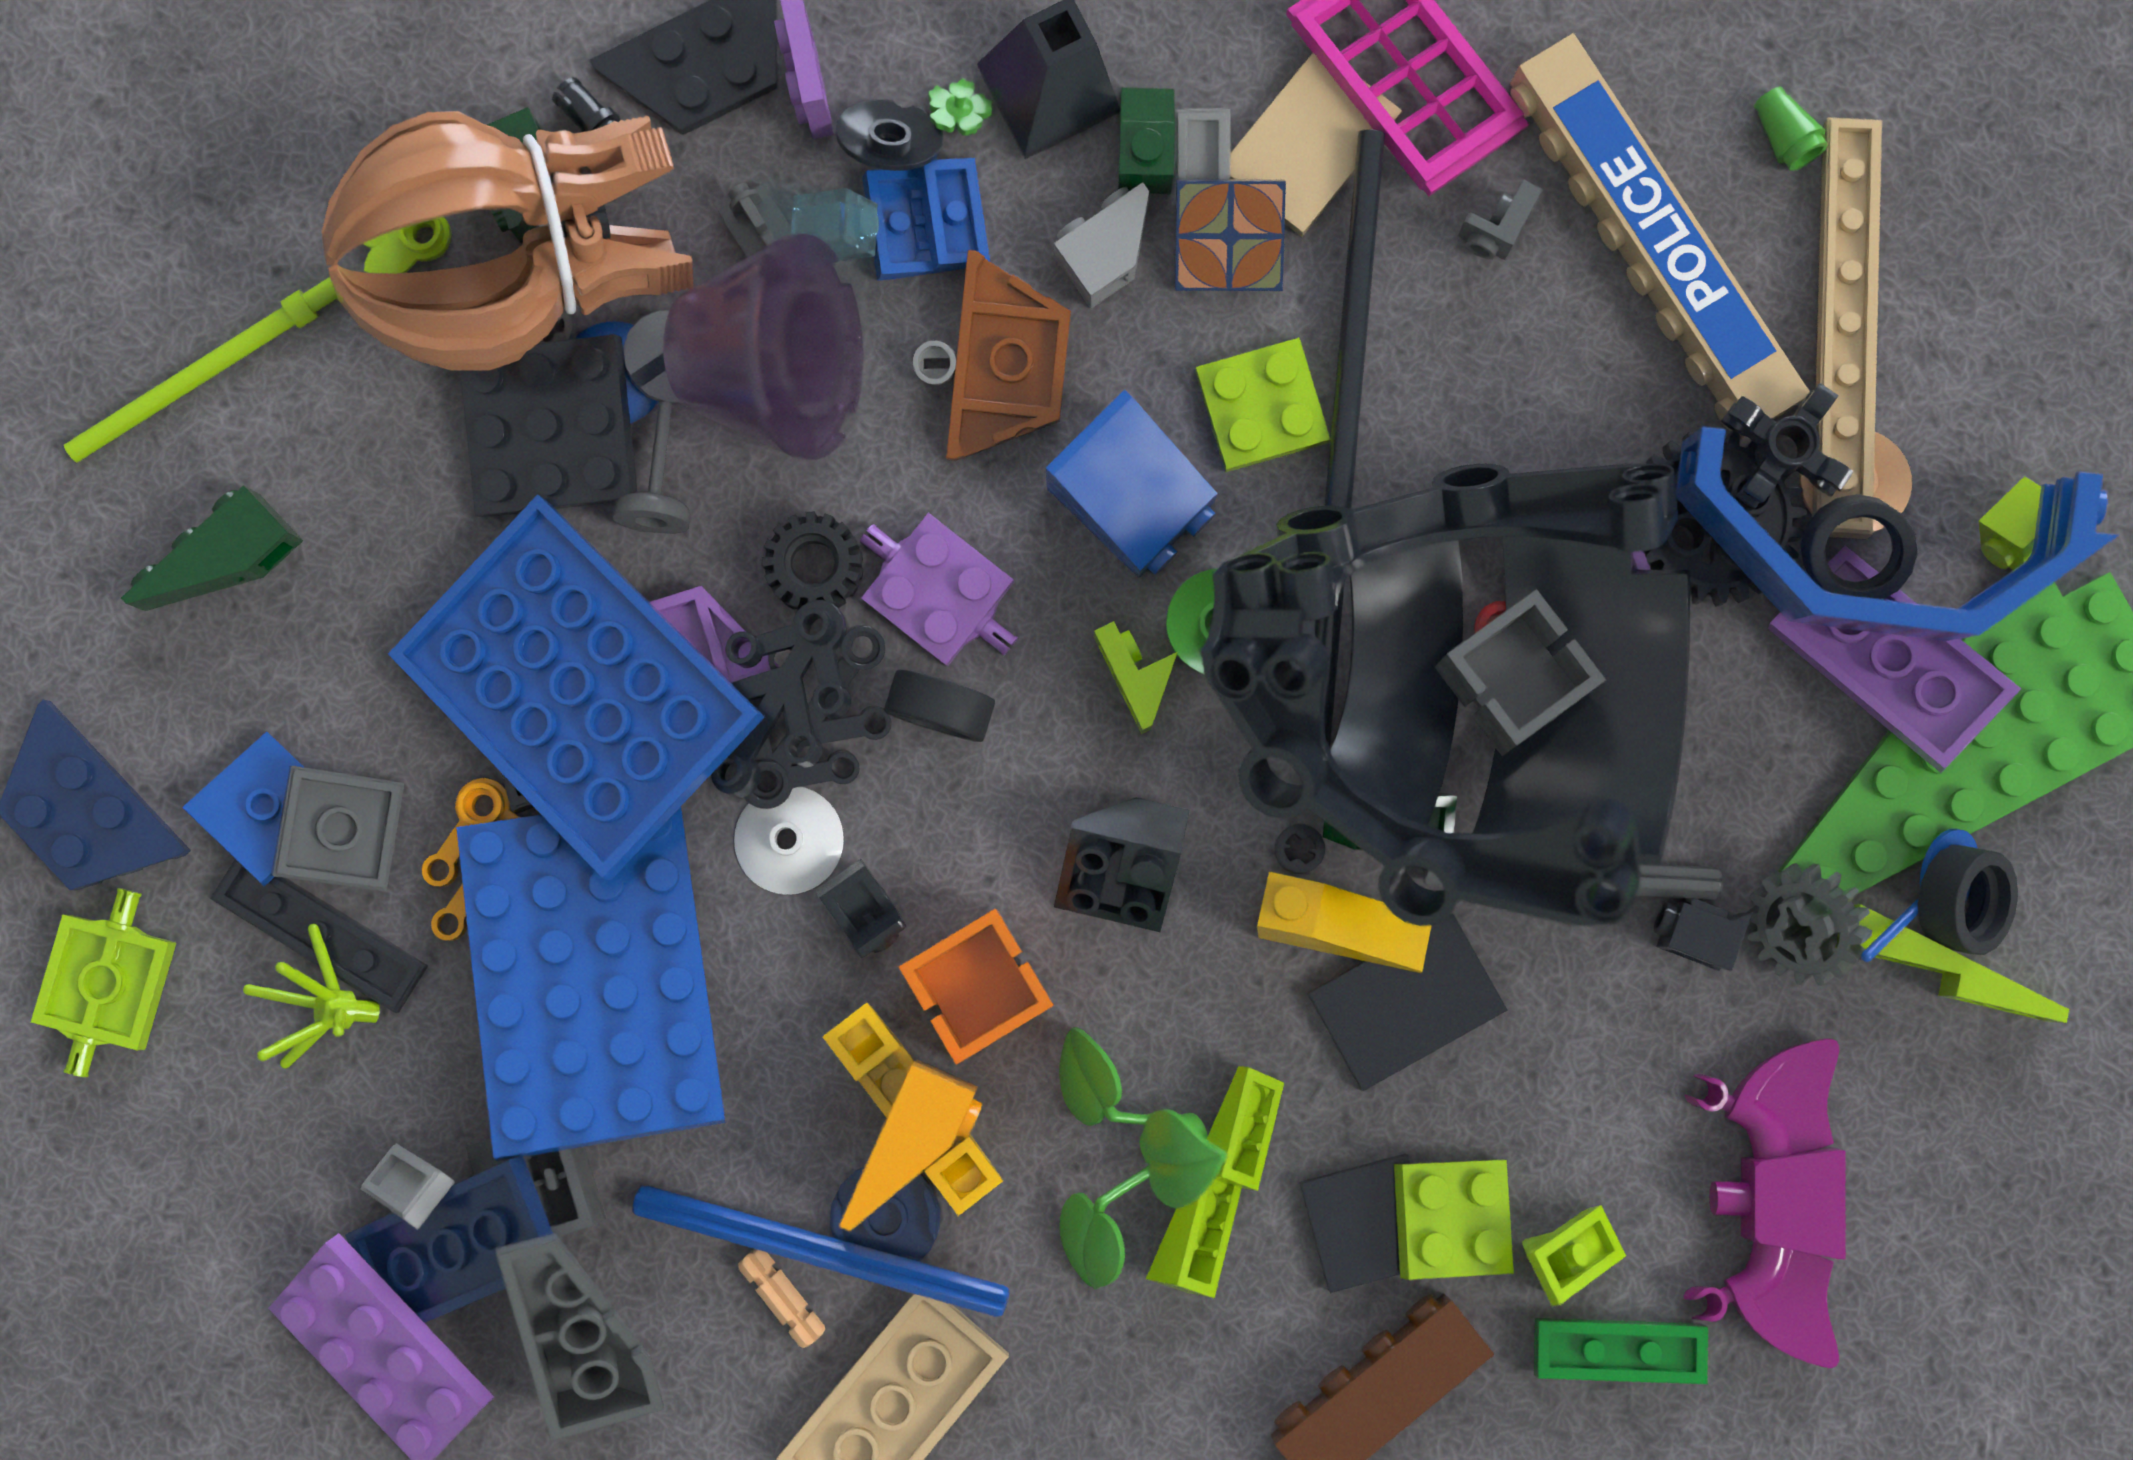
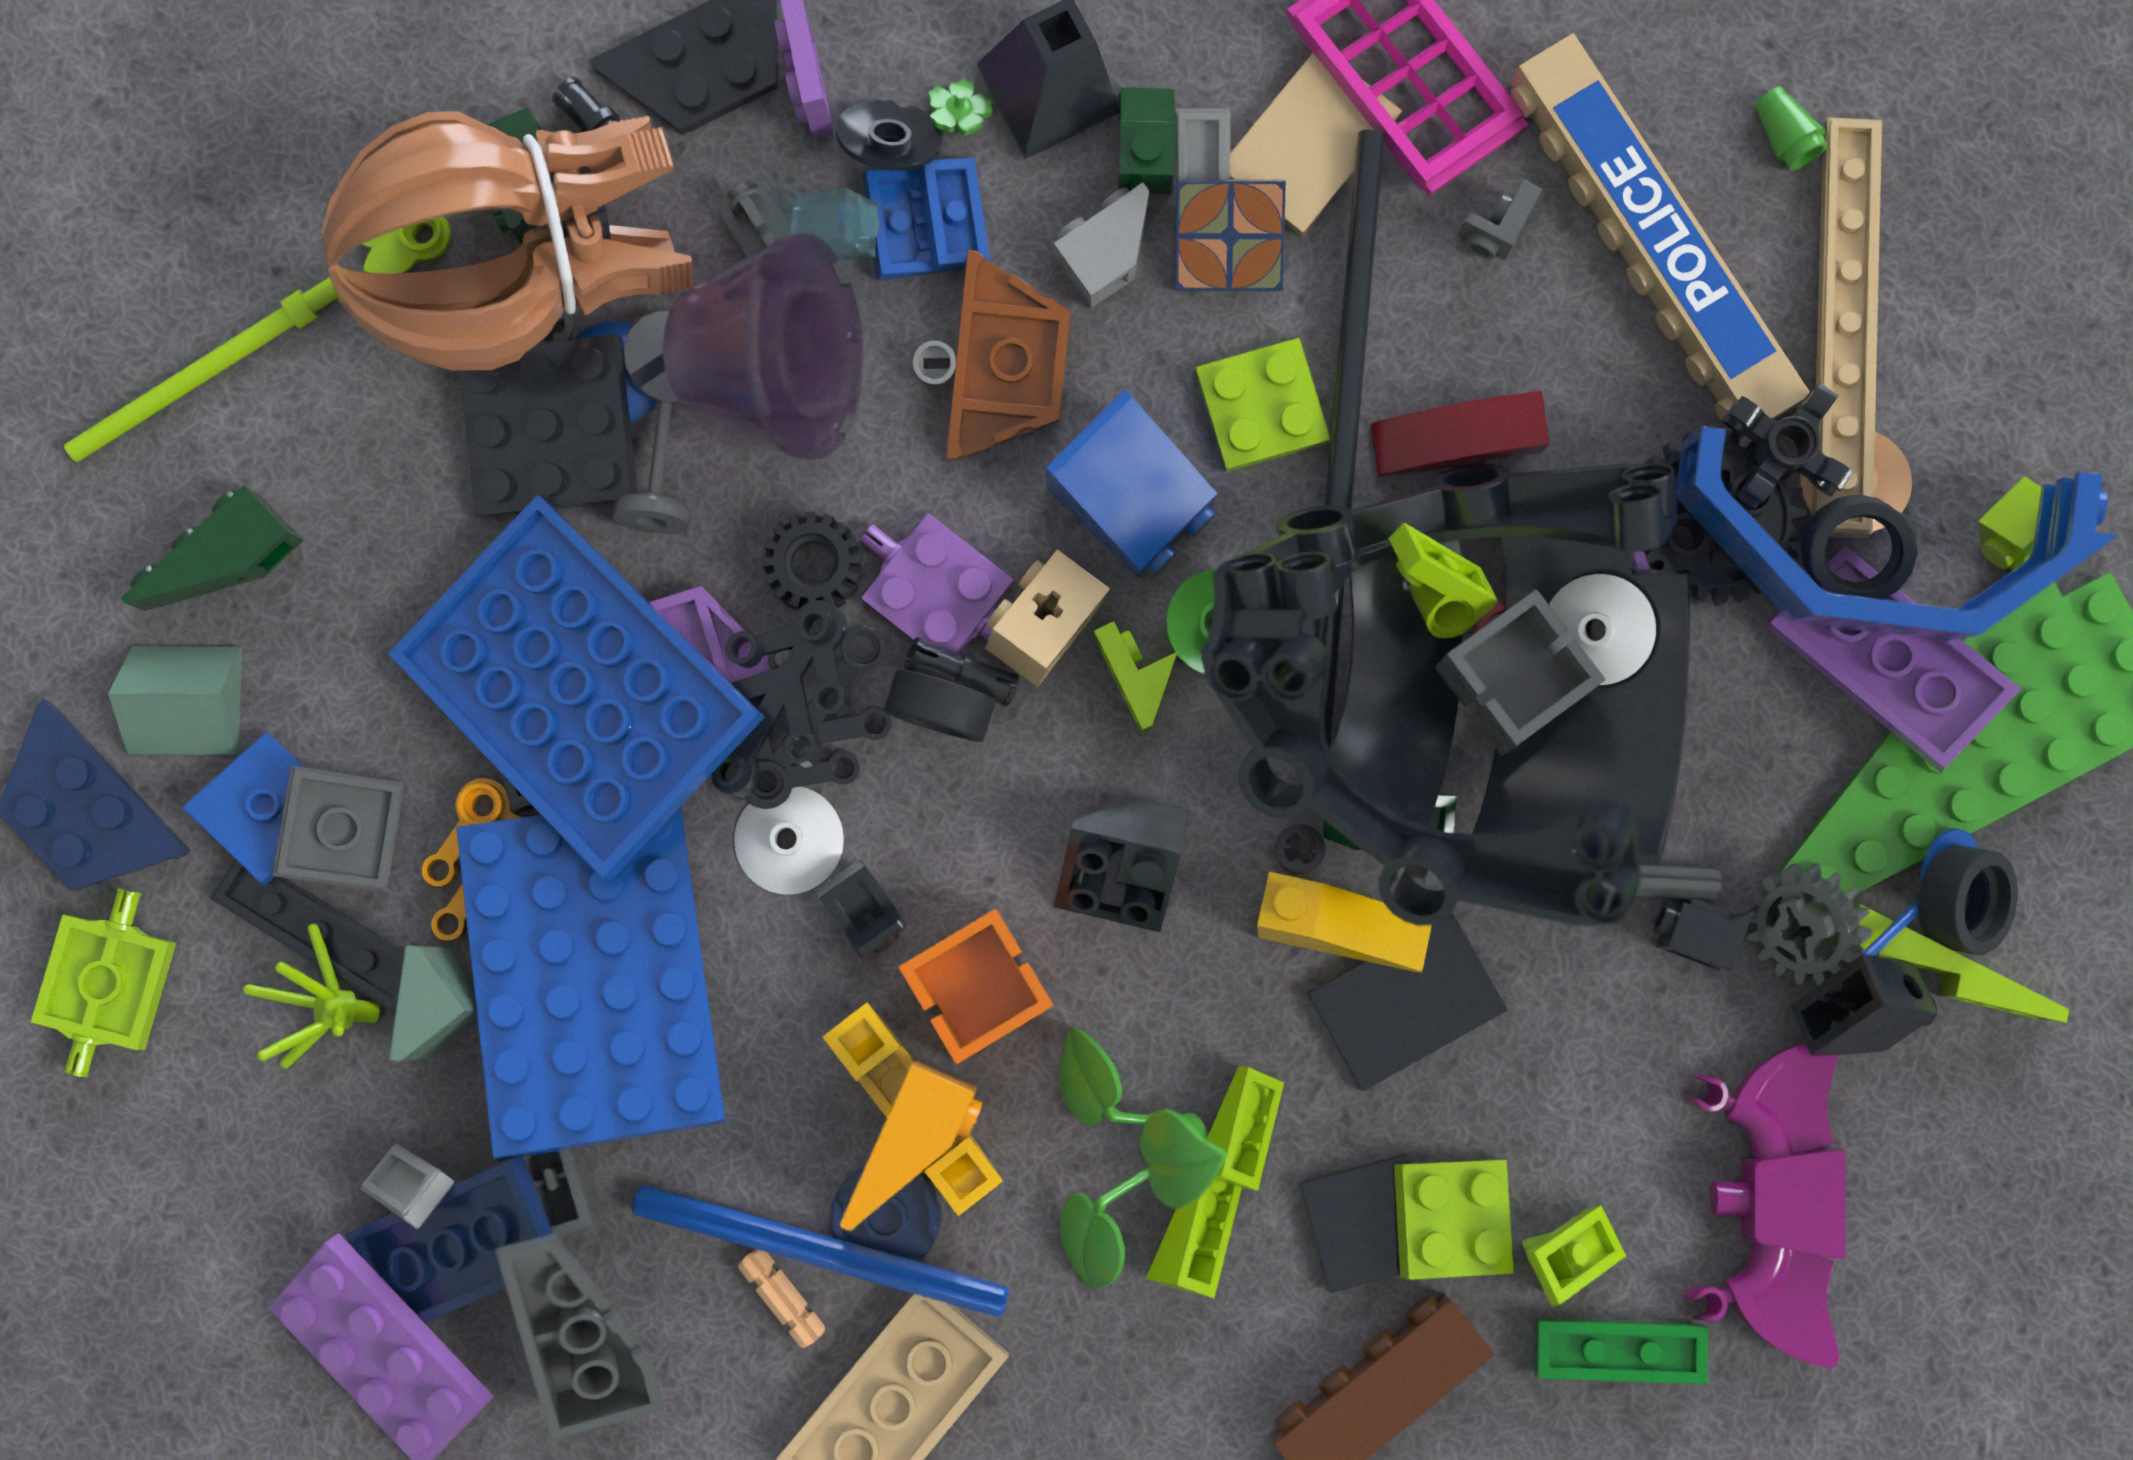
none -> sand green slope [108,646,242,755]
none -> sand green slope [389,945,478,1061]
none -> black pin [904,637,1019,707]
none -> tan brick [985,549,1110,688]
none -> dark red slope [1371,390,1550,476]
none -> lime plate [1389,523,1498,638]
none -> white dish [1546,574,1656,685]
none -> black torso [1791,954,1937,1056]

